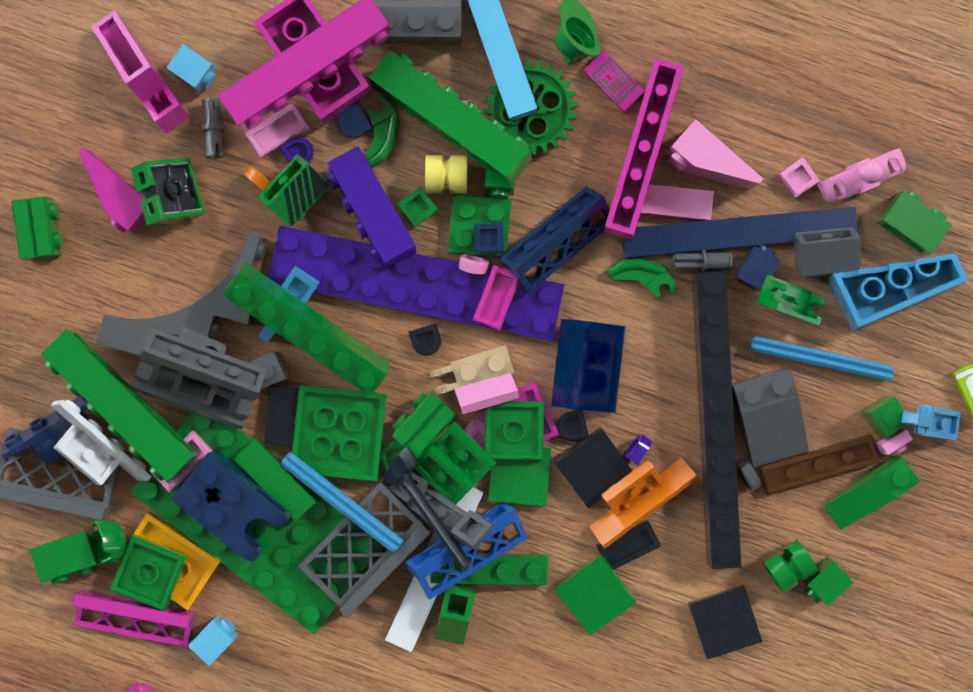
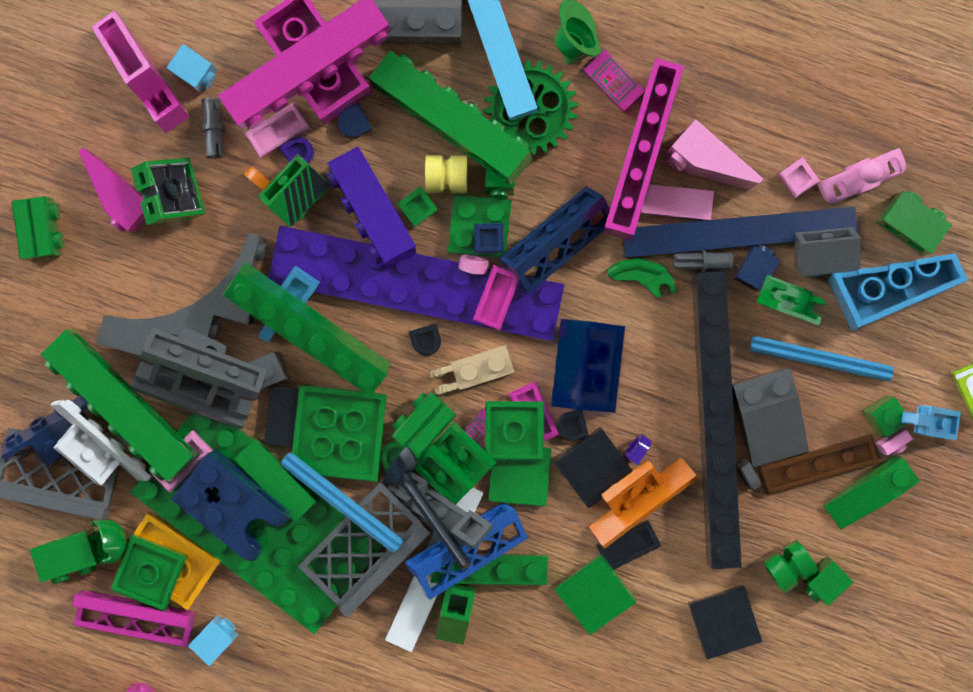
green piece [365,95,400,168] -> none
bright pink tile [455,373,519,414] -> none

